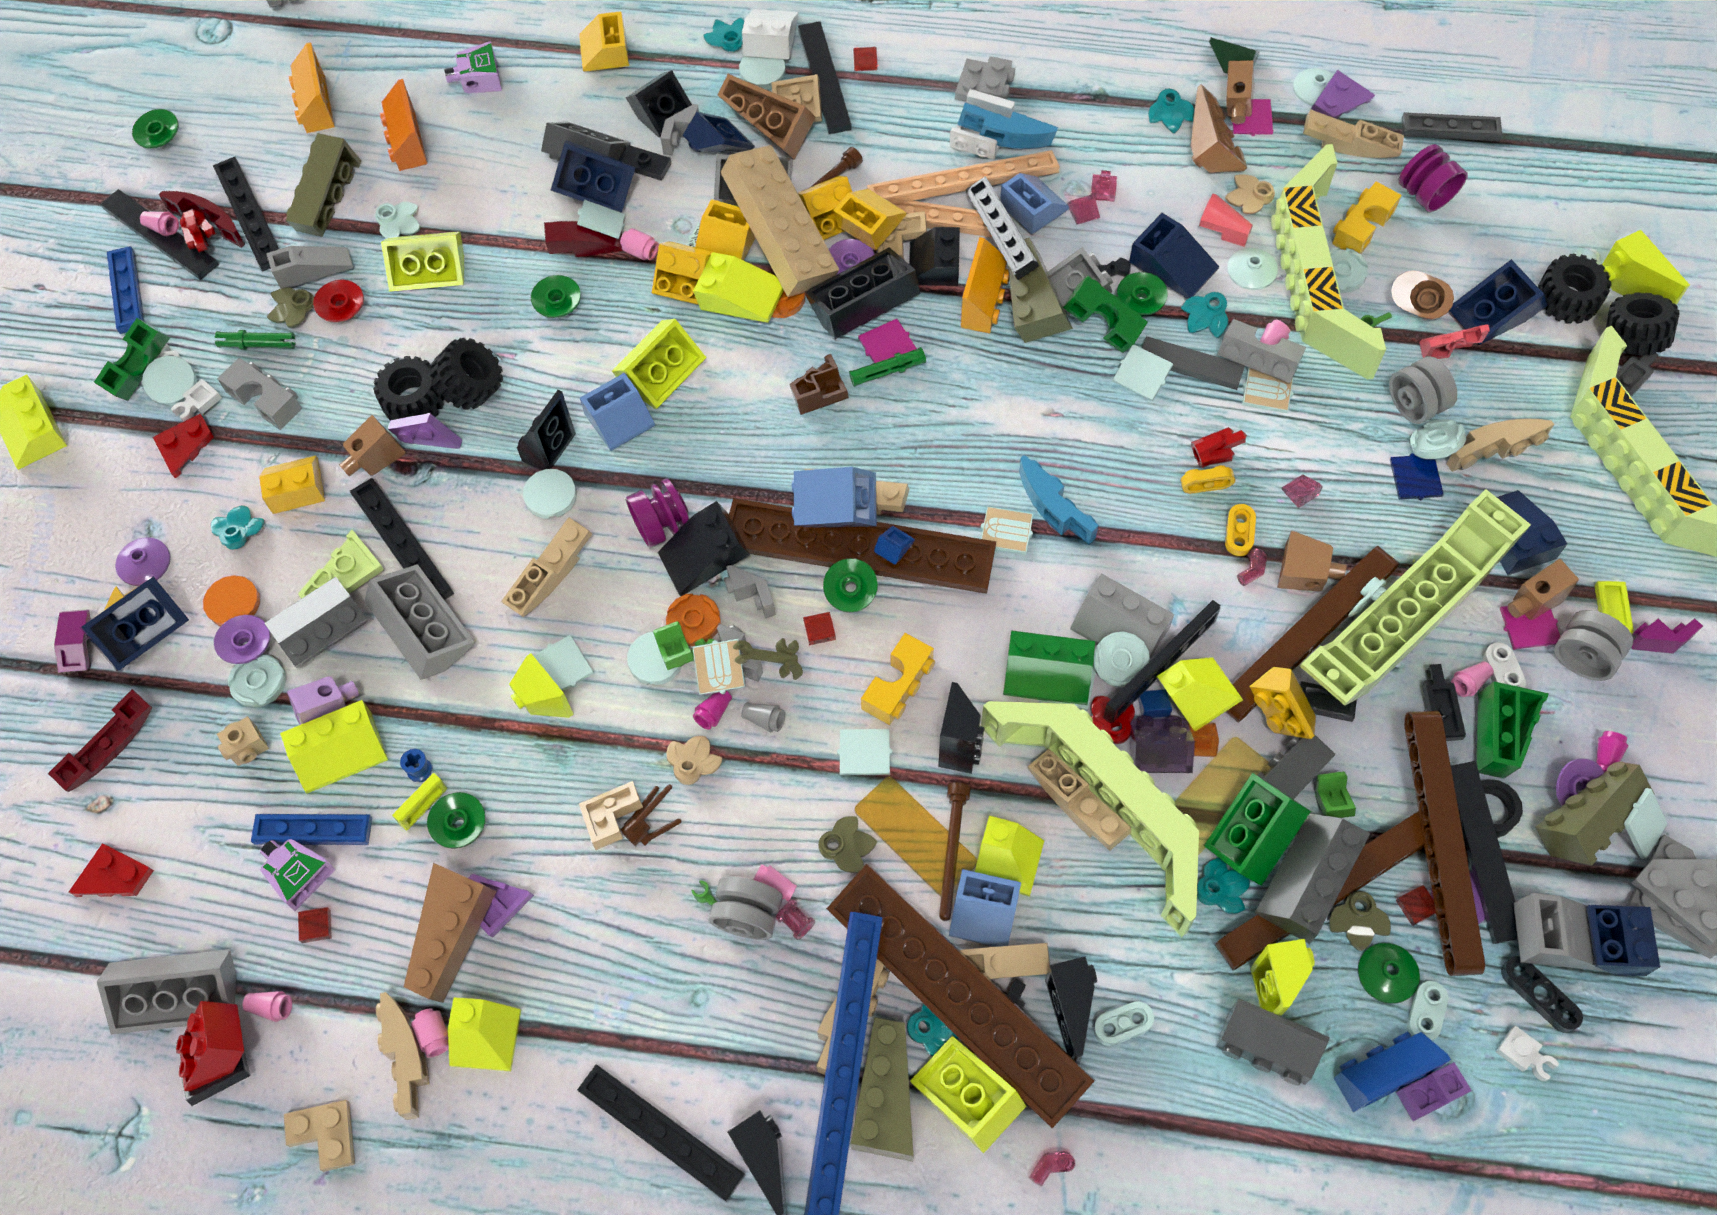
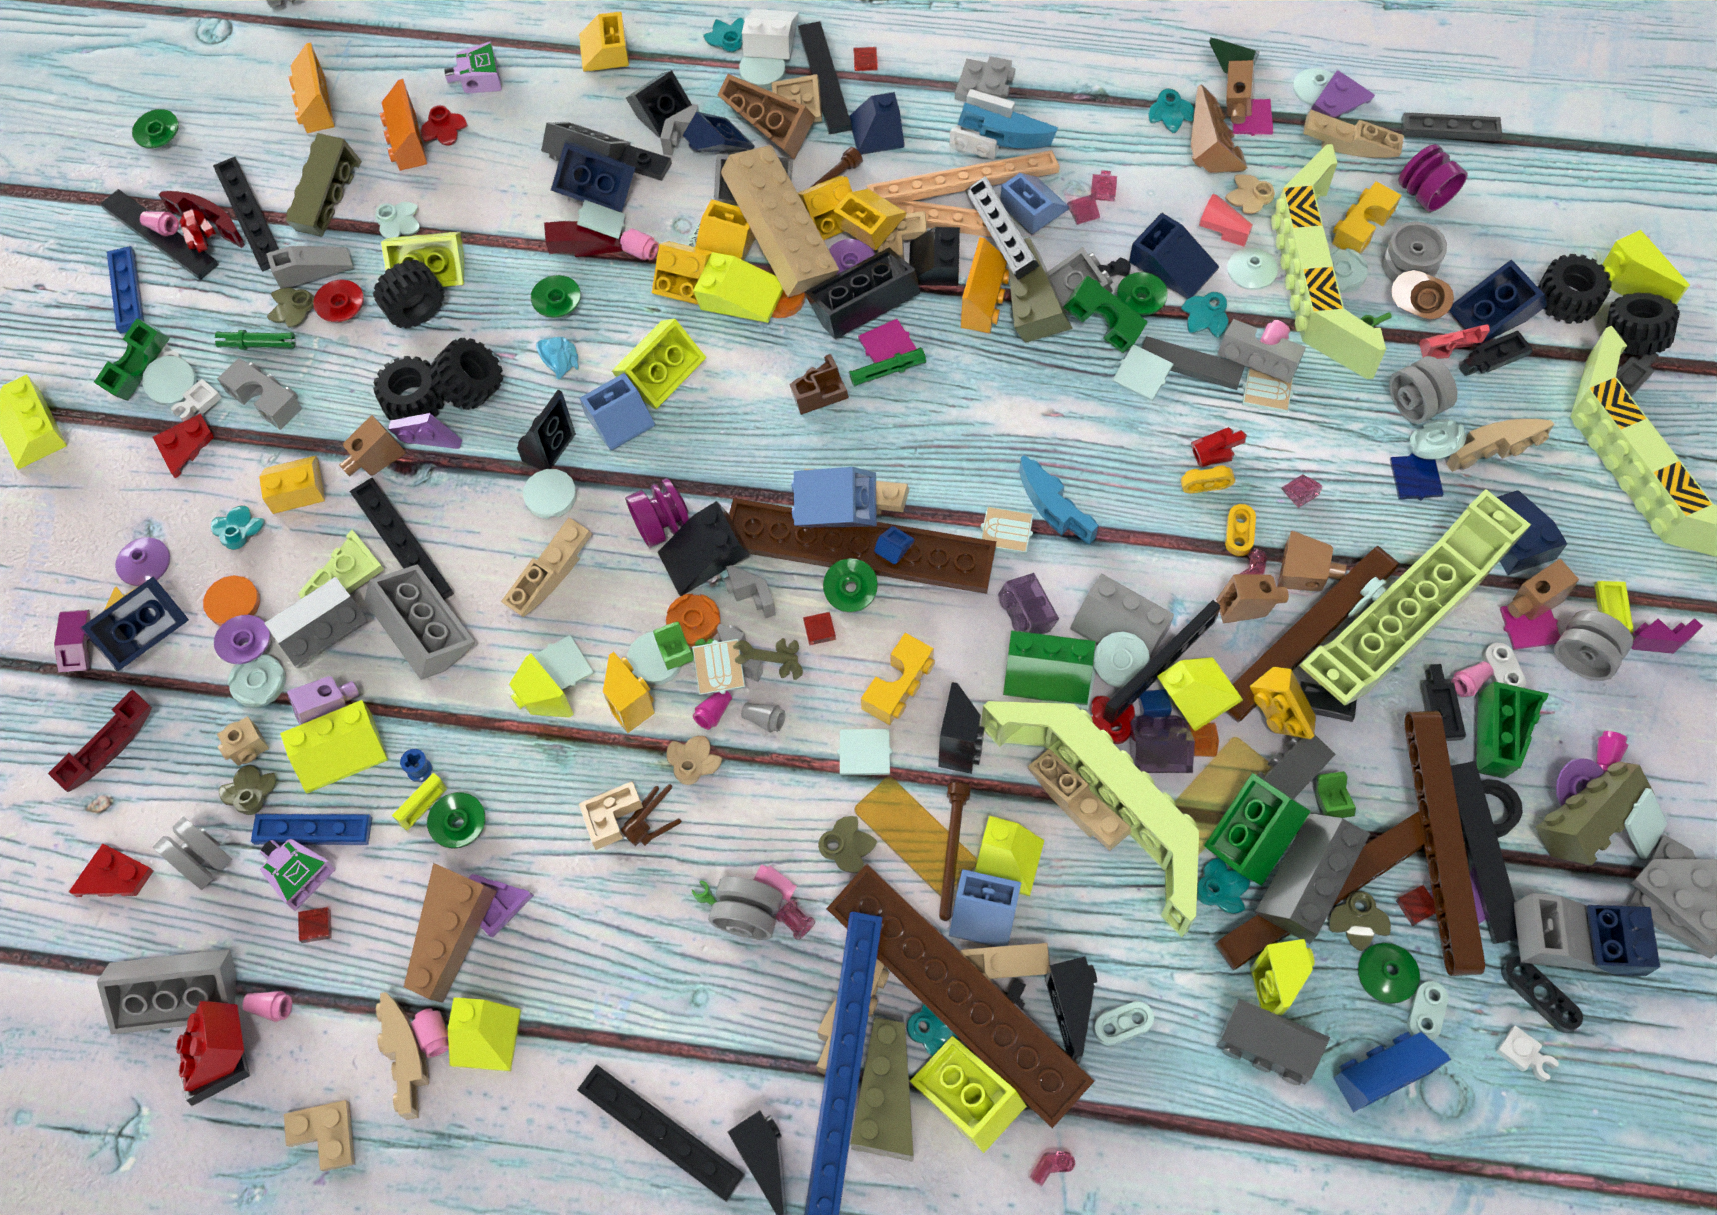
medium lavender slope [1396,1062,1472,1121] -> none
none -> light grey wheel [153,816,232,890]
none -> olive plate [219,765,276,815]
none -> black tyre [373,260,445,328]
none -> red plate [421,105,467,146]
none -> medium azure hat [536,337,579,379]
none -> yellow slope [603,651,655,733]
none -> dark blue slope [849,92,905,155]
none -> clear purple brick [998,573,1059,634]
none -> medium nougat torso [1216,574,1289,623]
none -> light grey wheel [1382,221,1447,282]
none -> black hinge [1459,330,1533,376]

